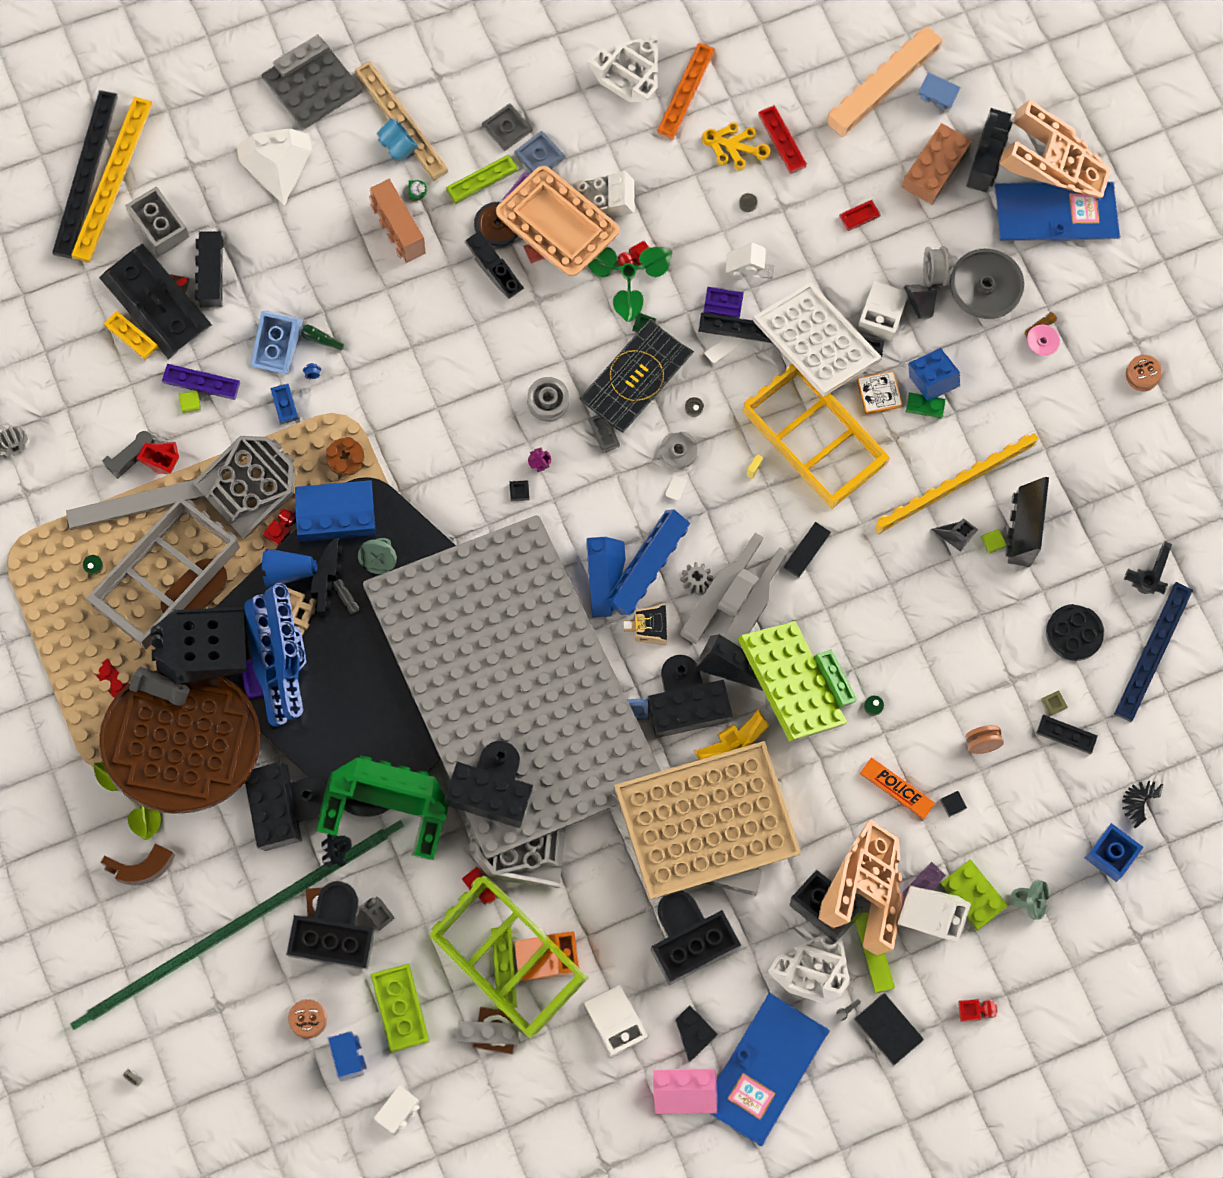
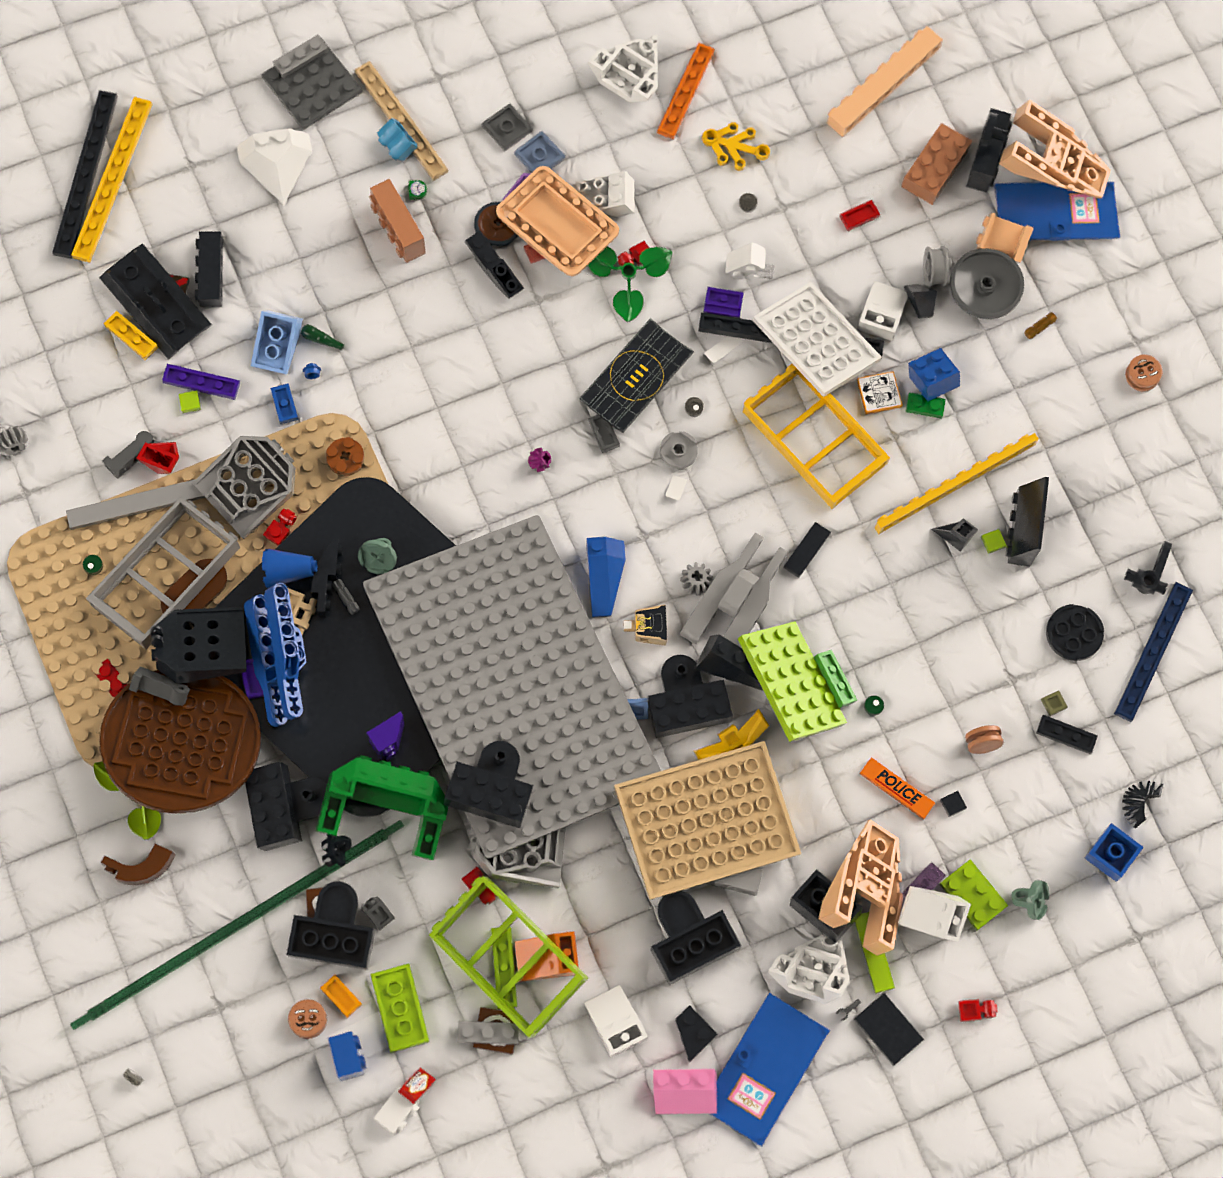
light grey brick [125,186,189,256] -> none
blue slope [295,480,376,542] -> none
lime tile [446,154,518,204] -> none
black tile [509,480,530,501] -> none
light grey wheel [528,377,569,421] -> none
blue brick [604,509,690,615] -> none
dark green tile [632,313,656,333] -> none
light yellow tile [747,454,763,479] -> none
red plate [758,105,807,174] -> none
medium blue brick [917,72,961,110] -> none
bright pink piece [1027,325,1060,356] -> none
none -> light orange tile [320,974,362,1018]
none -> dark purple slope [367,712,405,761]
none -> tile [398,1067,436,1104]
none -> light nougat panel [976,213,1033,264]

